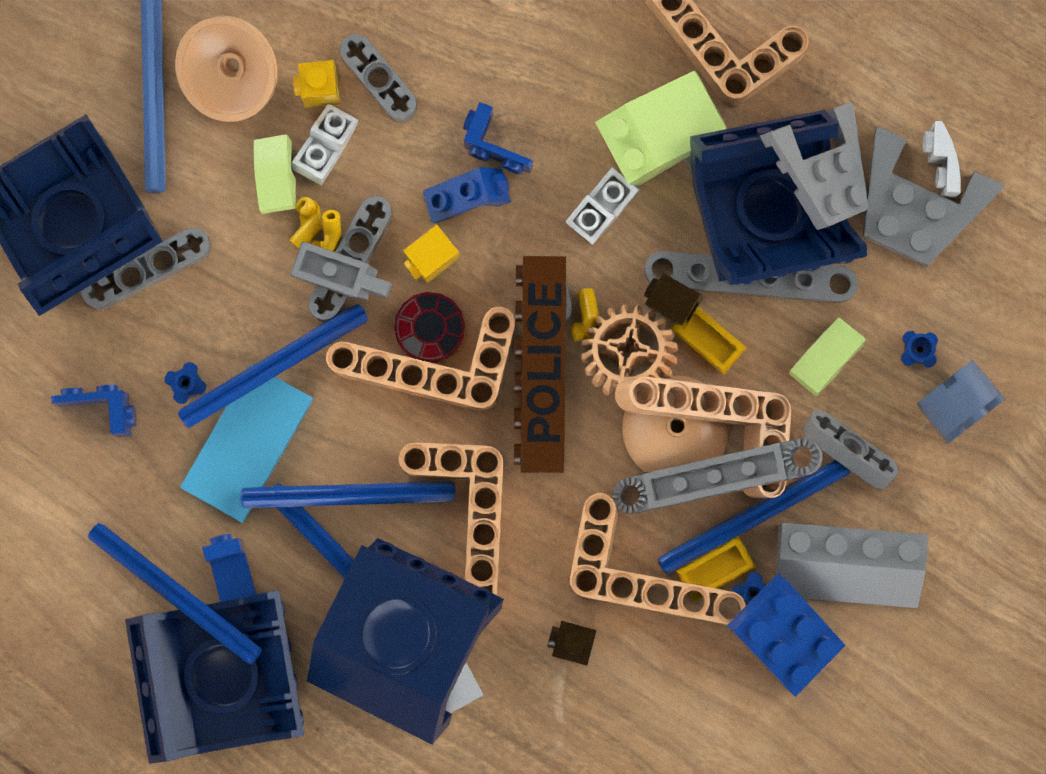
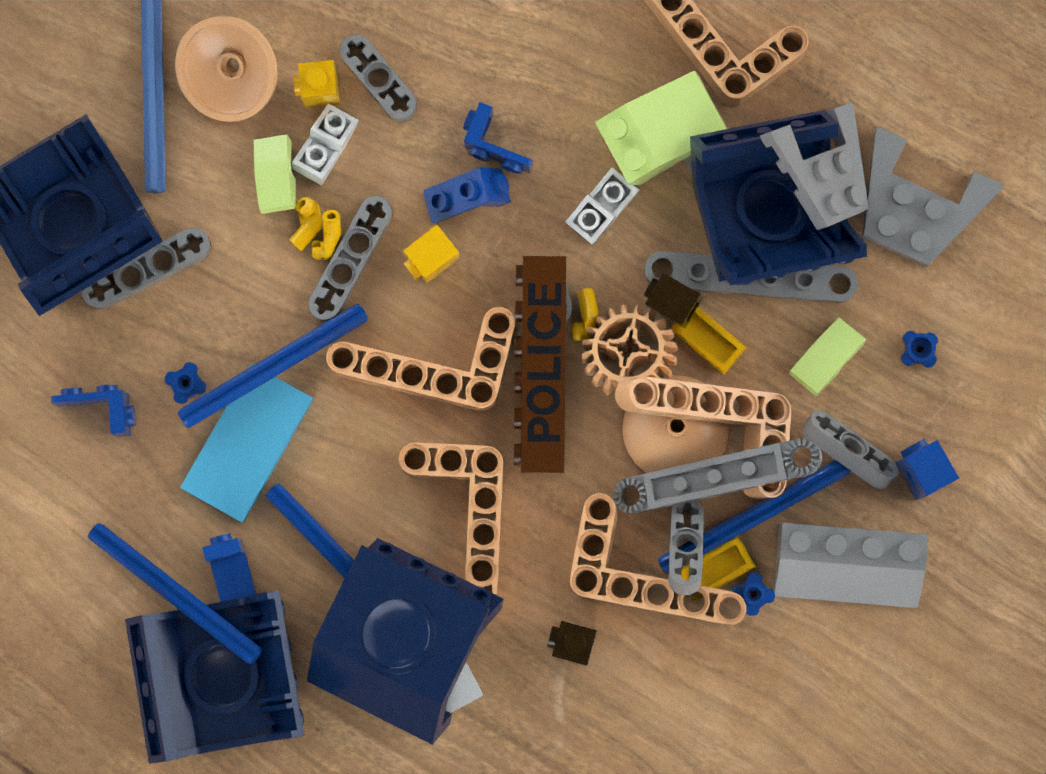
blue axle [241,481,456,508] -> none
light grey hinge [290,242,393,301] -> none
tile [394,292,465,363] -> none
blue plate [727,573,846,697] -> none
sand blue brick [917,360,1005,444] -> none
white slope [923,121,961,199] -> none
none -> light grey beam [668,500,704,595]
none -> blue brick [895,438,959,500]

